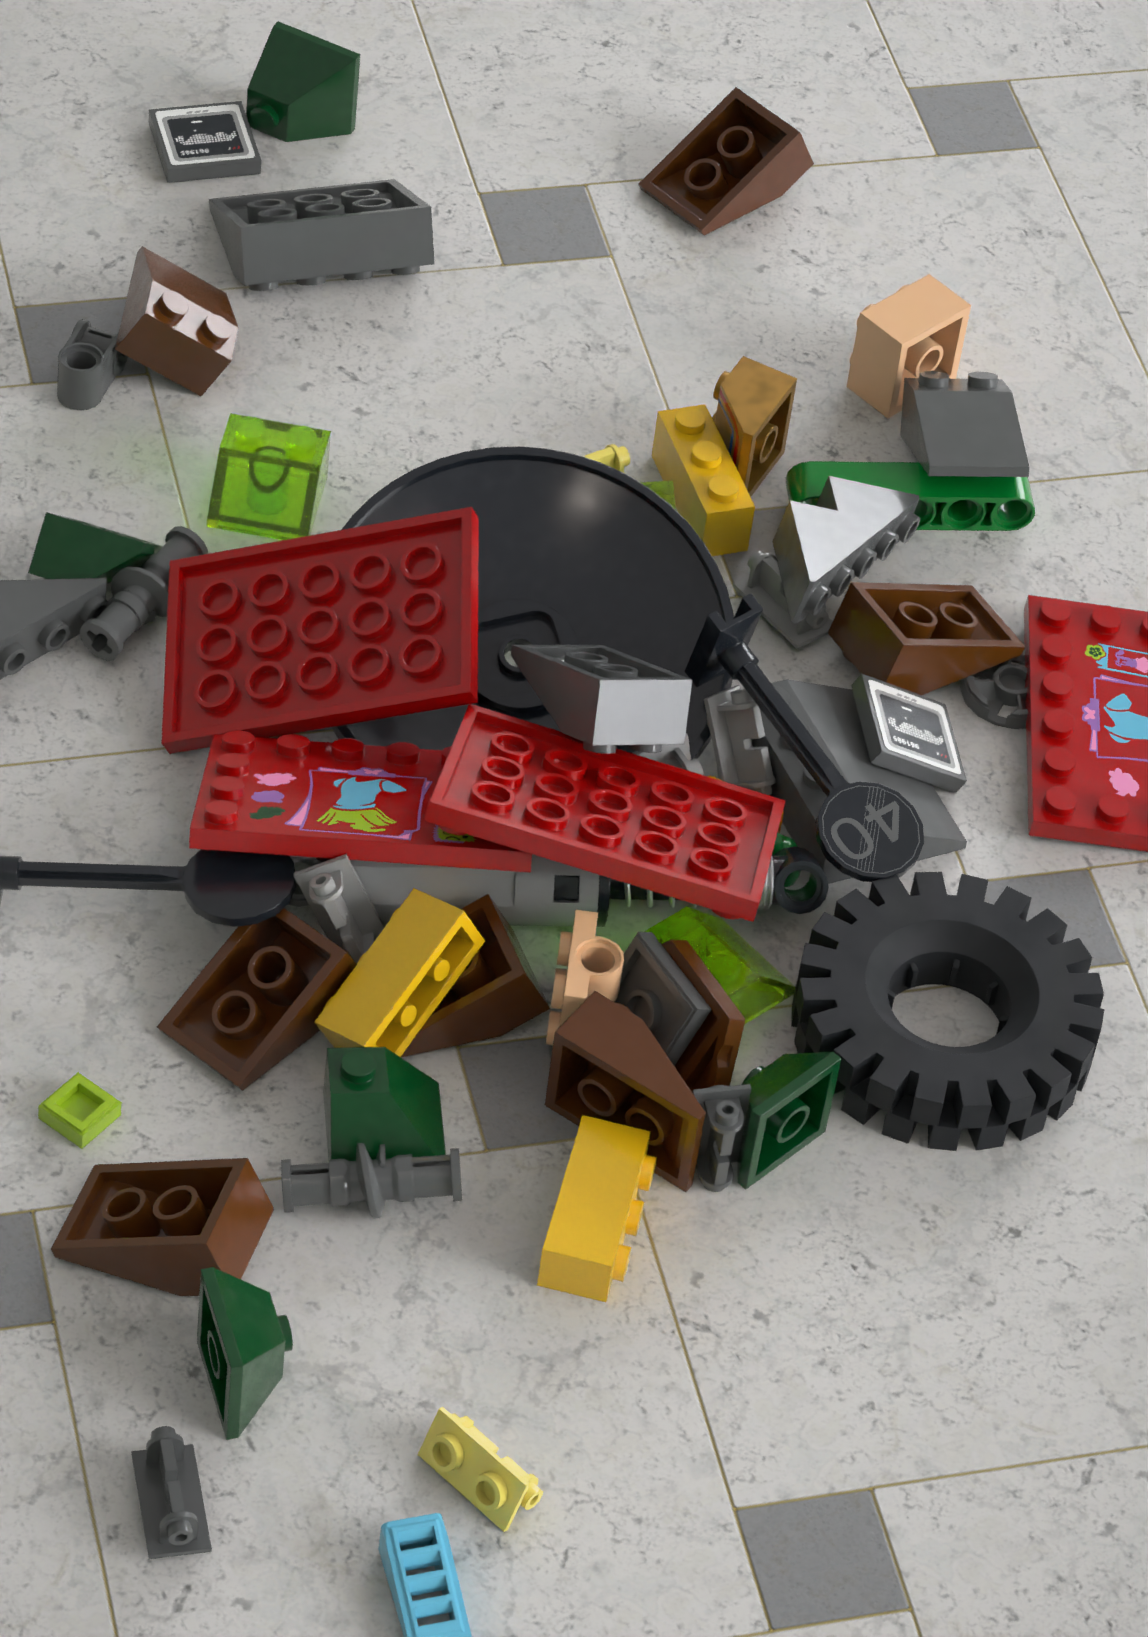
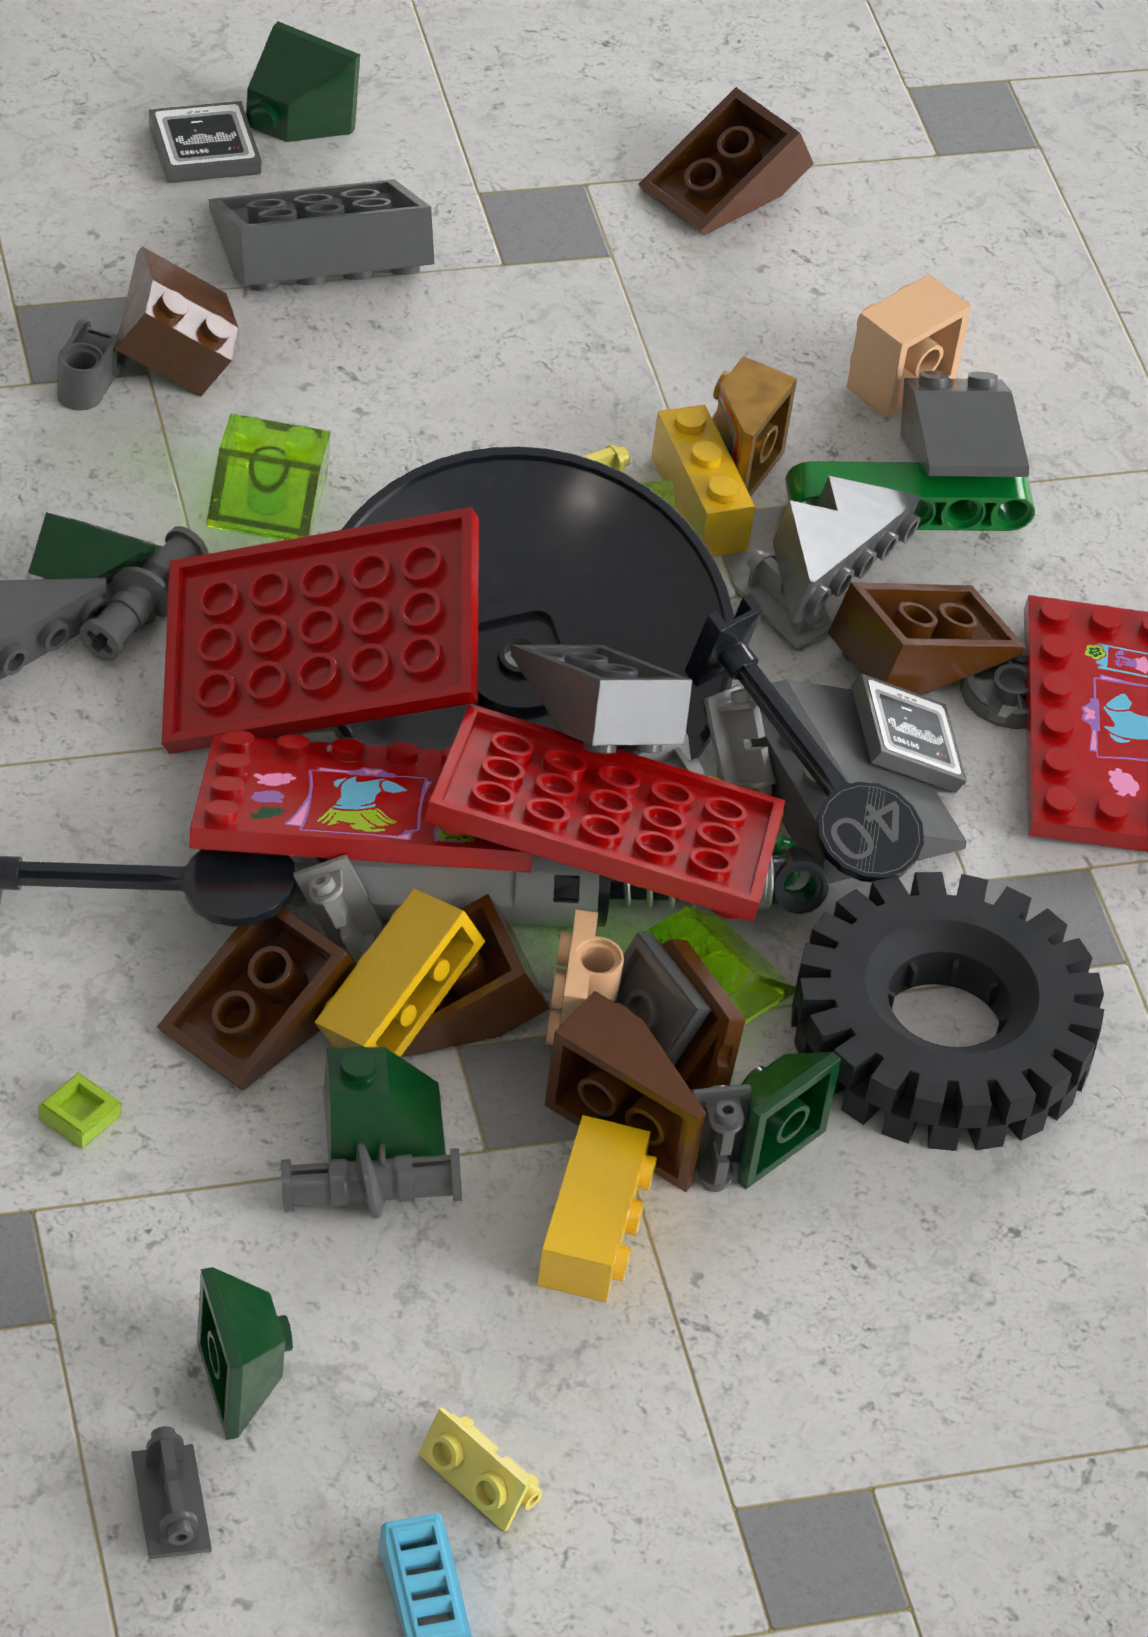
reddish brown slope [51,1158,274,1296] -> none

